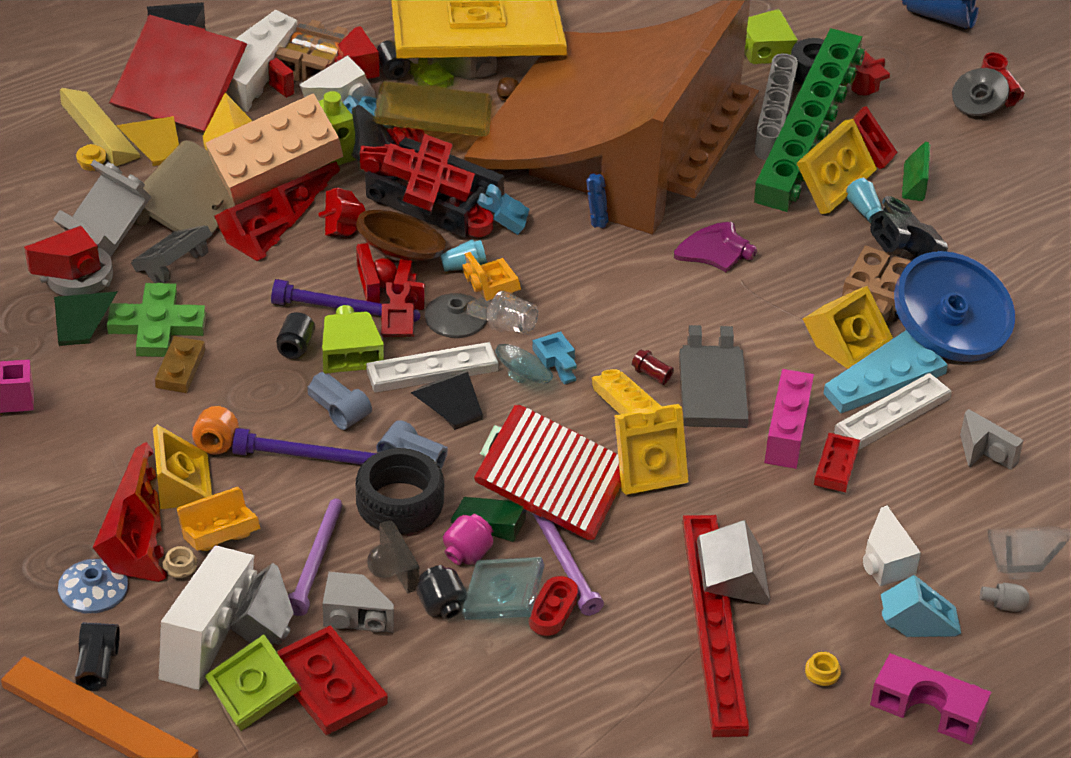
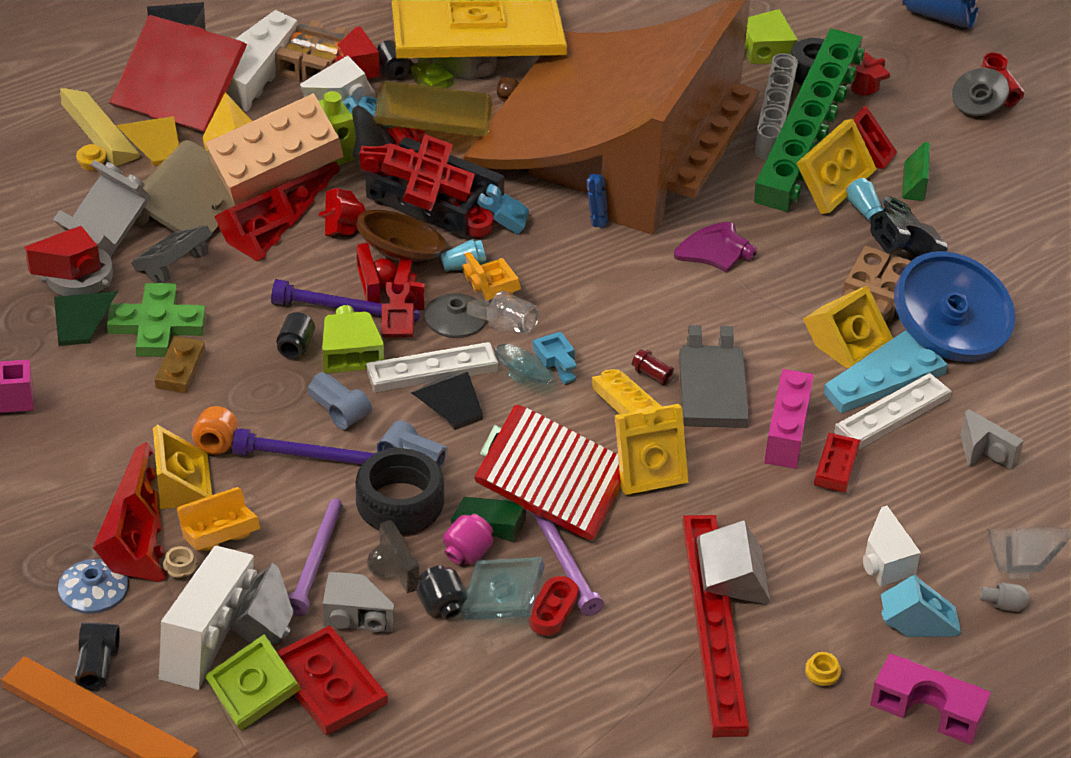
red tile [268,58,294,98] -> none

